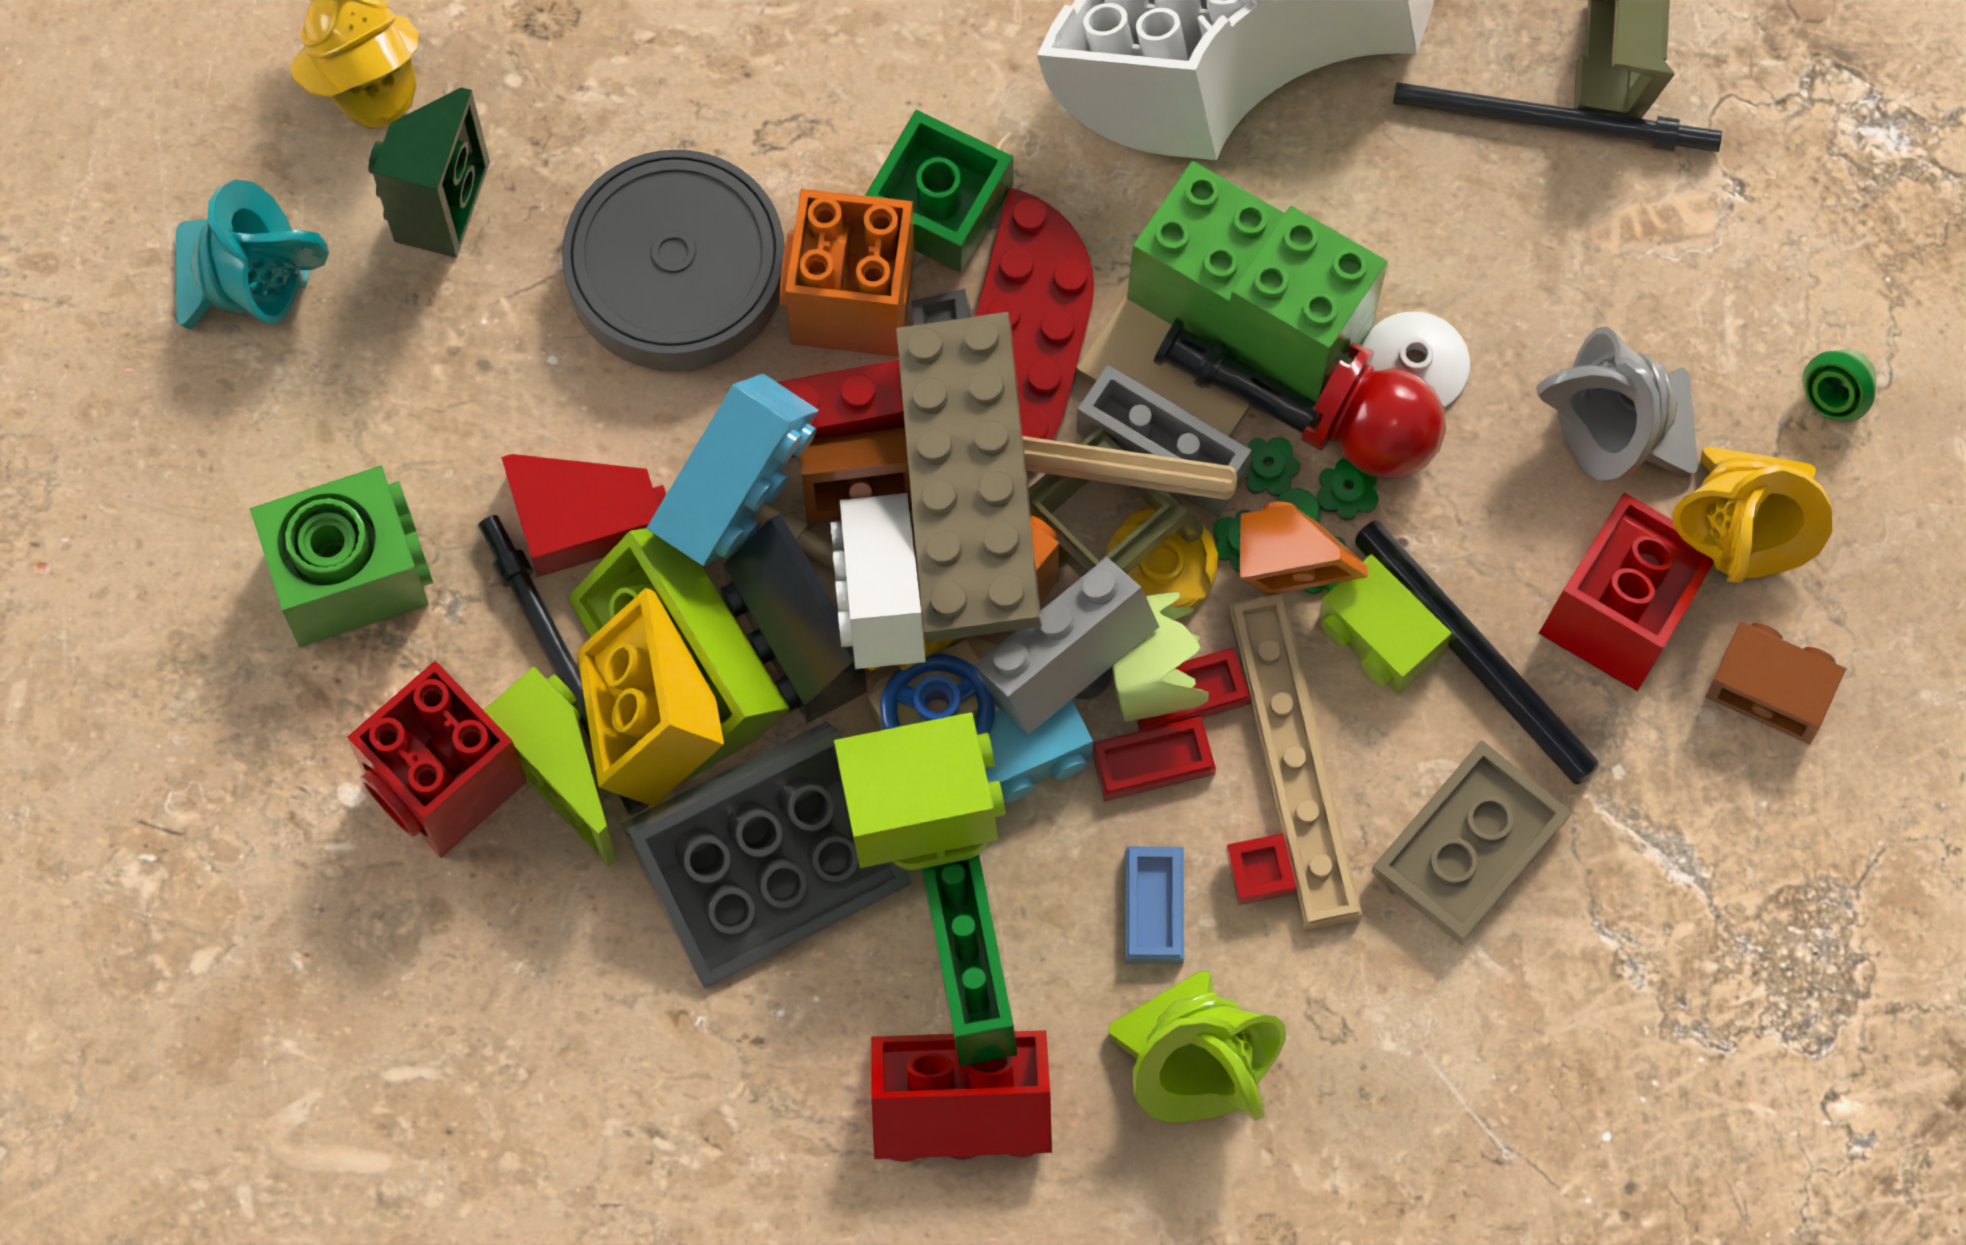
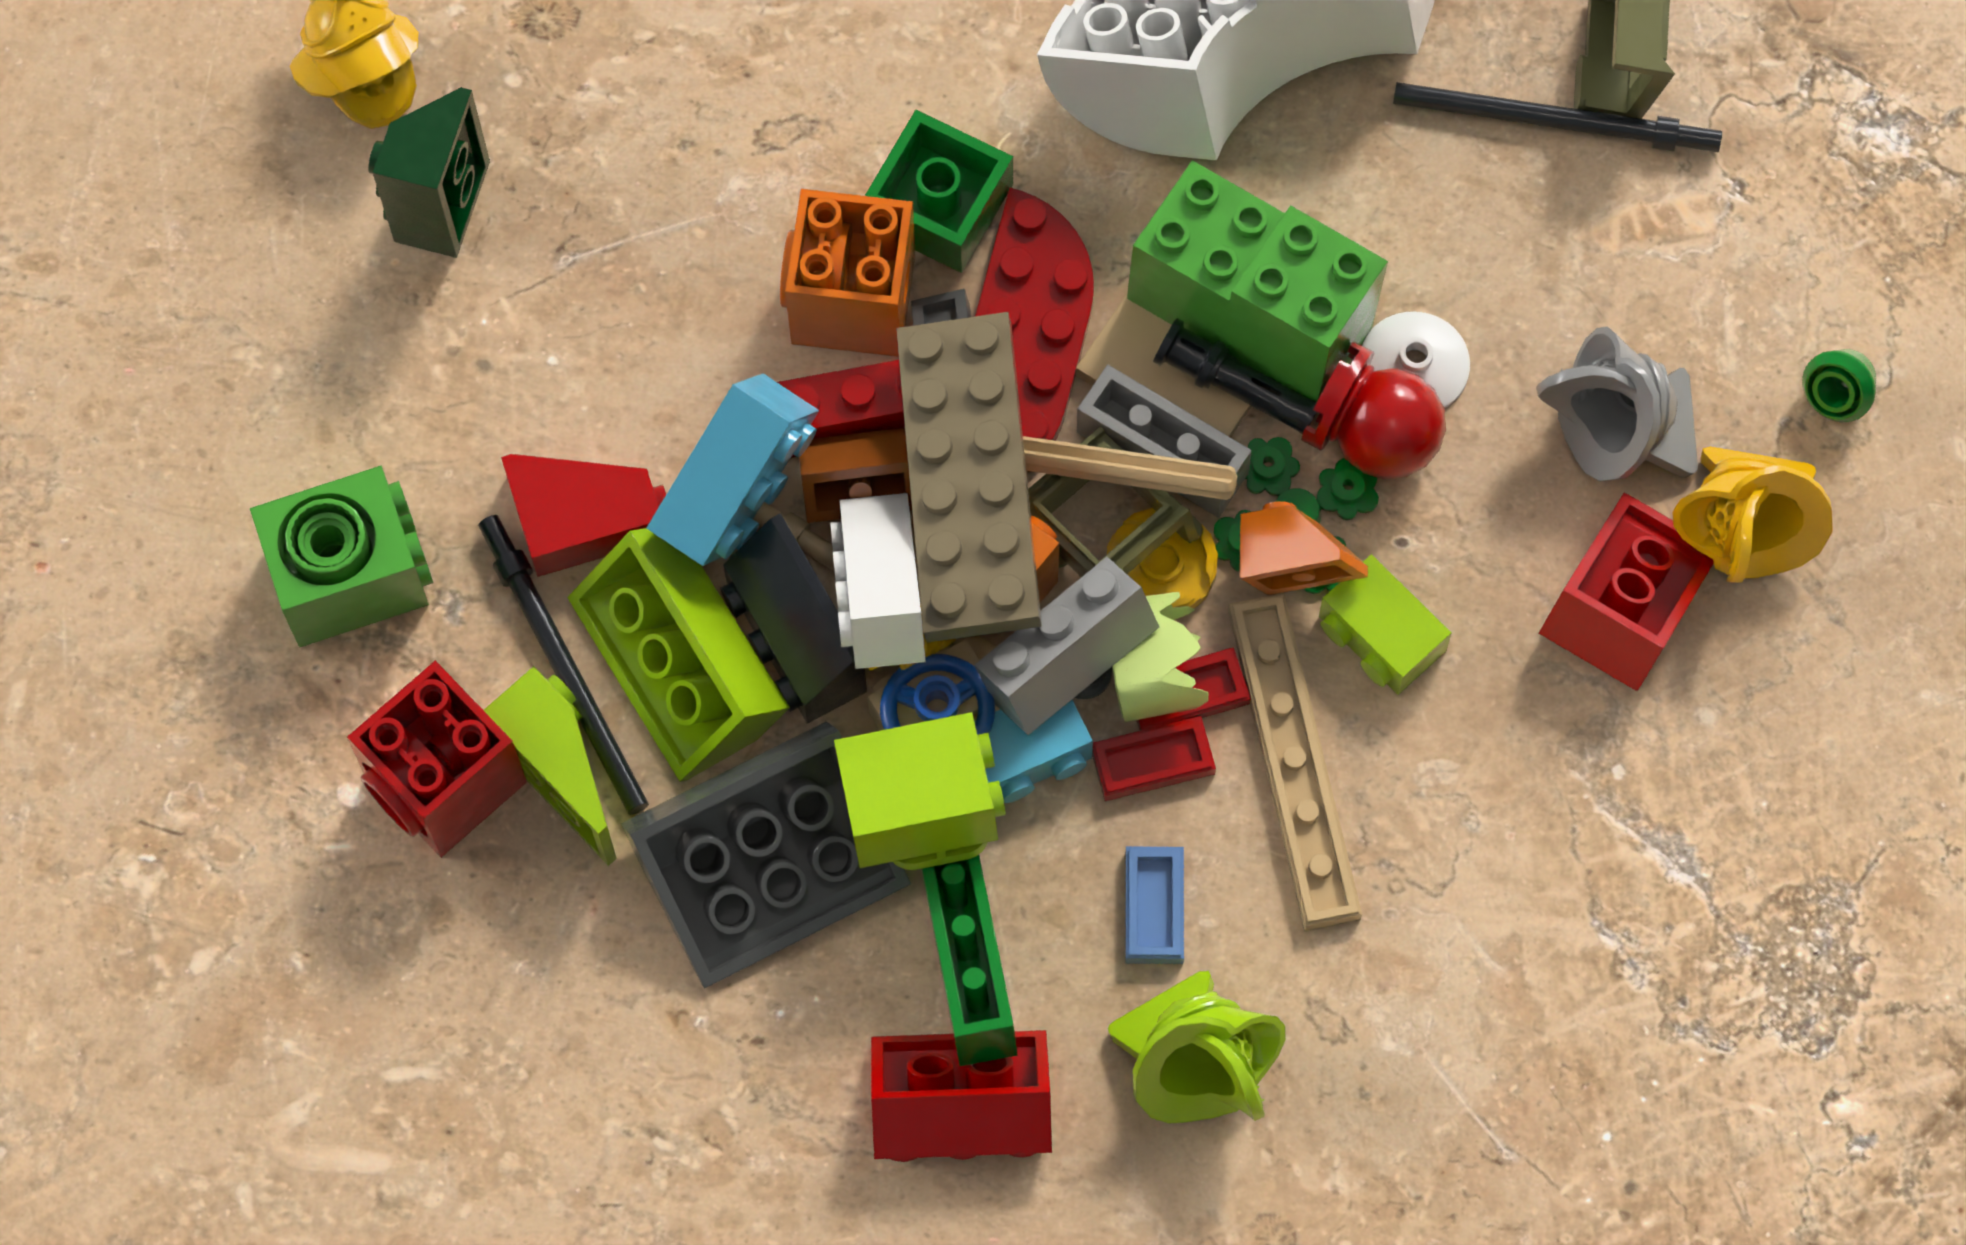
teal helmet [176,179,329,329] -> none
dark grey brick [562,149,785,371] -> none
yellow slope [577,588,724,806] -> none
red plate [1226,833,1296,905] -> none
black axle [1355,520,1599,785] -> none
dark tan plate [1371,740,1572,945] -> none
dark orange brick [1705,621,1847,745] -> none

